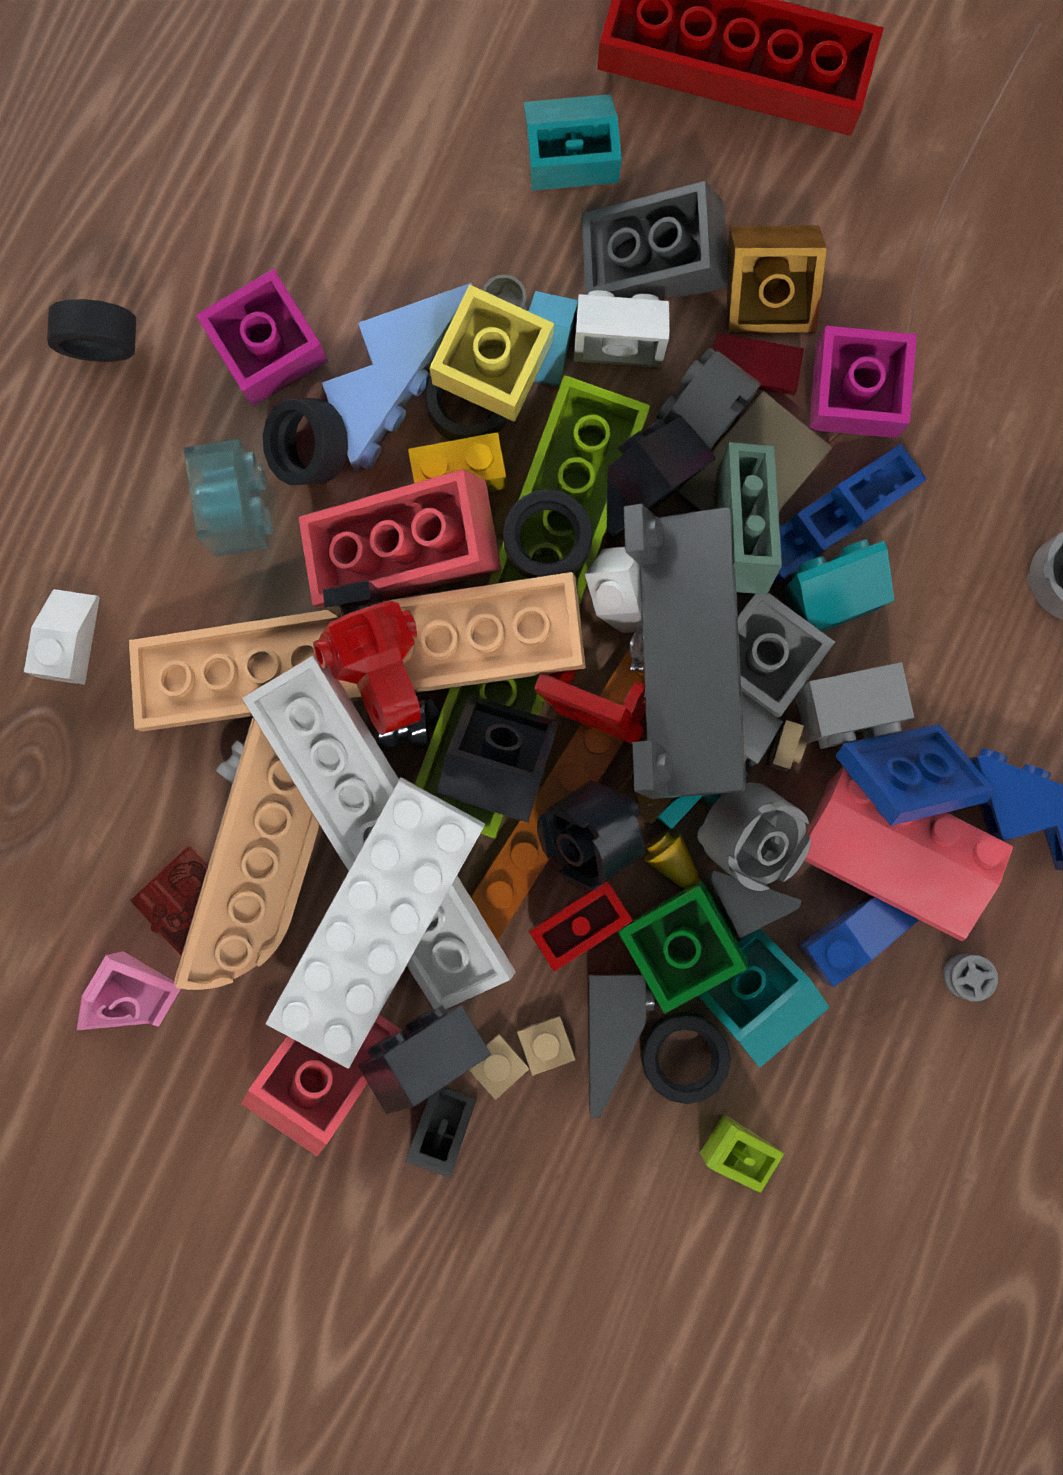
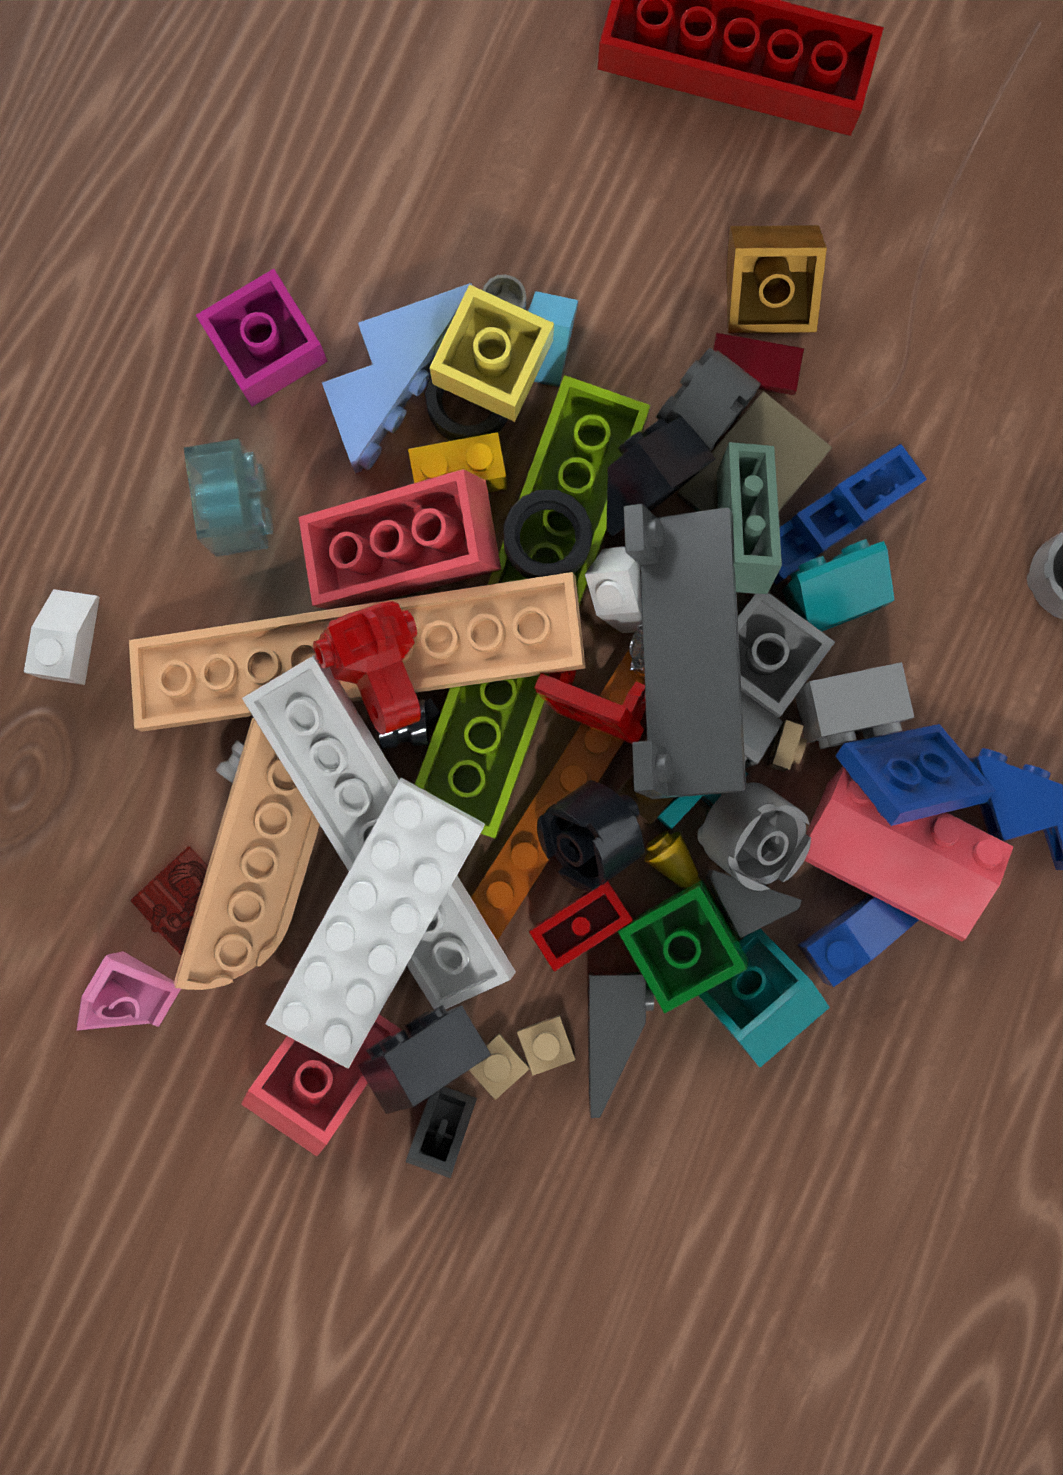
black tyre [47,299,136,362] -> none
black tyre [262,398,348,485] -> none
black plate [322,580,383,617] -> none
black slope [437,694,559,822] -> none
teal slope [523,94,622,191] -> none
white slope [573,290,670,368] -> none
dark grey slope [581,181,729,298] -> none
black tyre [640,1012,731,1104] -> none
lime slope [699,1114,785,1193] -> none
dark pink brick [809,326,917,438] -> none
light grey wheel [943,953,998,1001] -> none

